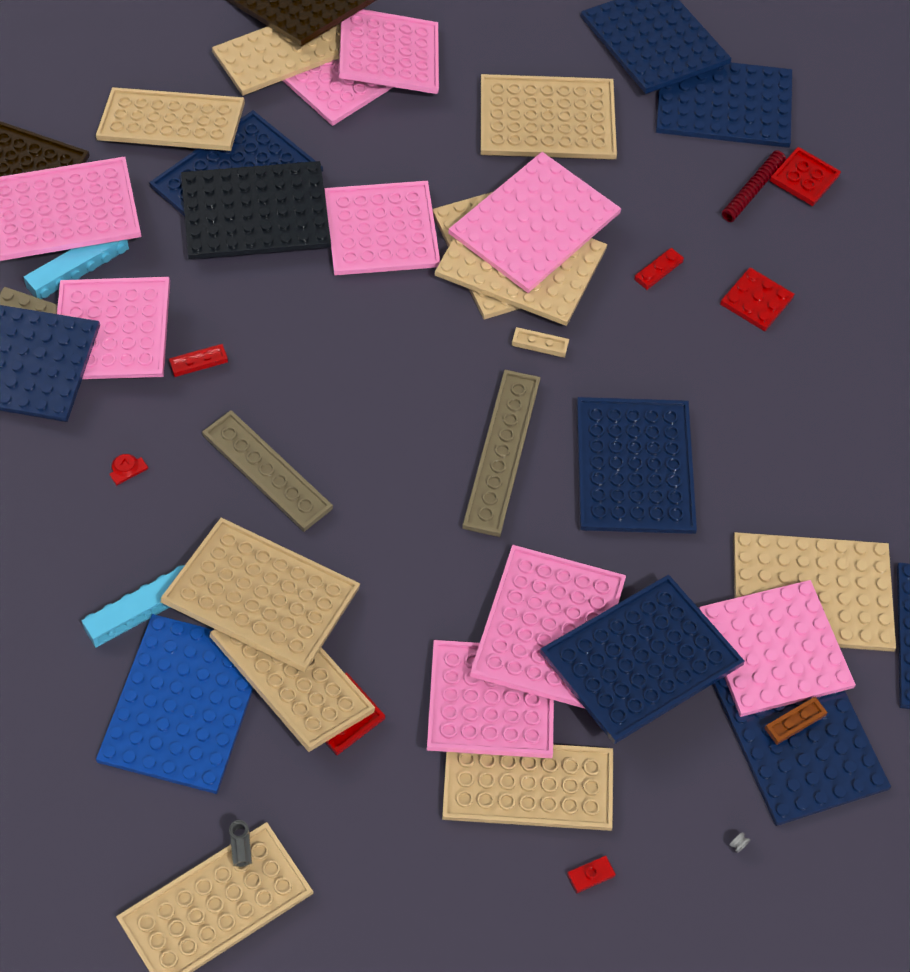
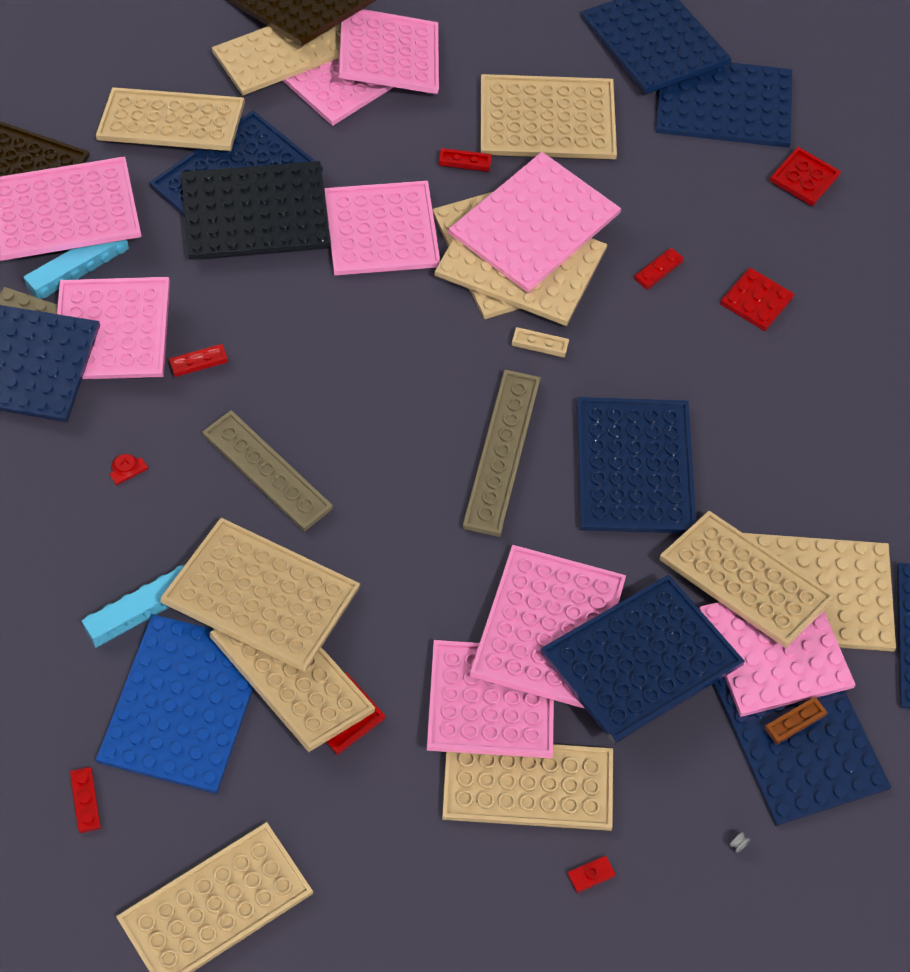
dark grey piece [229,820,252,867] -> none
dark red piece [722,150,786,222] -> none
none -> red plate [70,767,101,833]
none -> red plate [439,148,492,172]
none -> tan plate [660,511,836,648]

